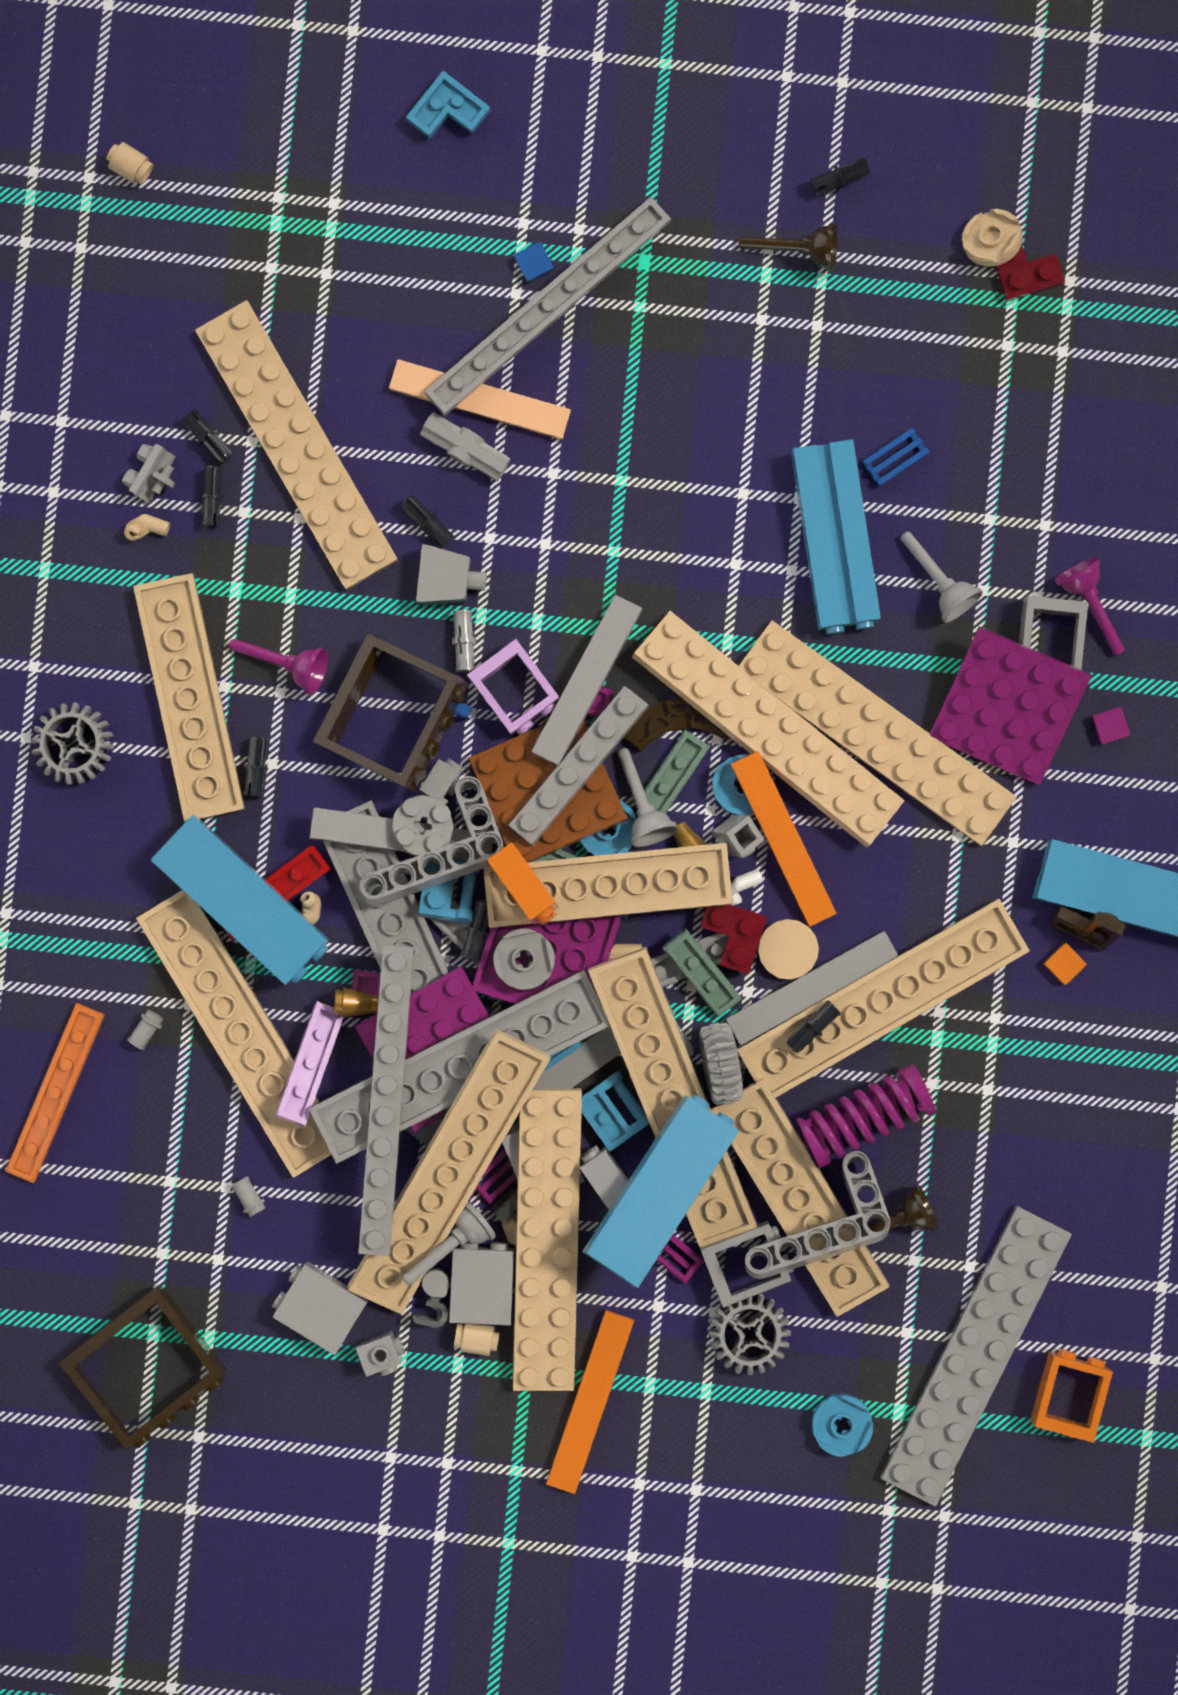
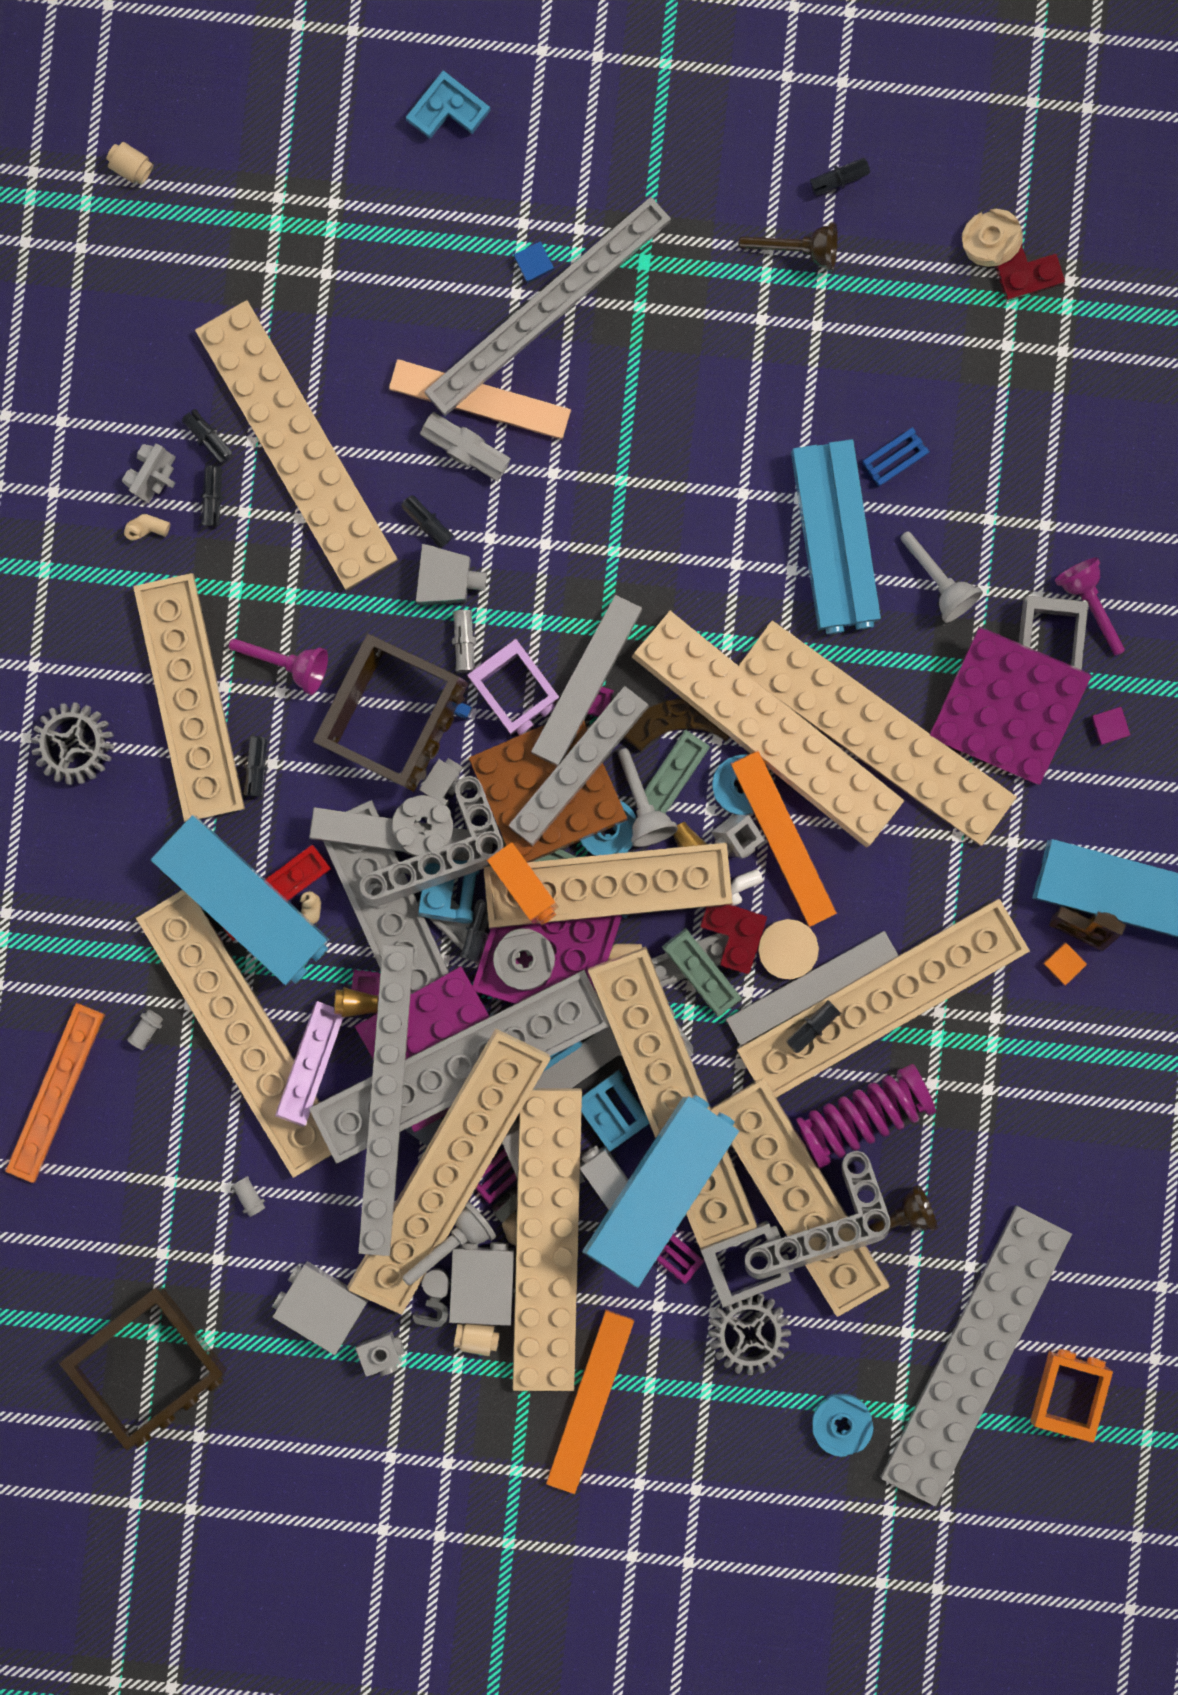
light grey gear [699,1022,743,1105] -> none

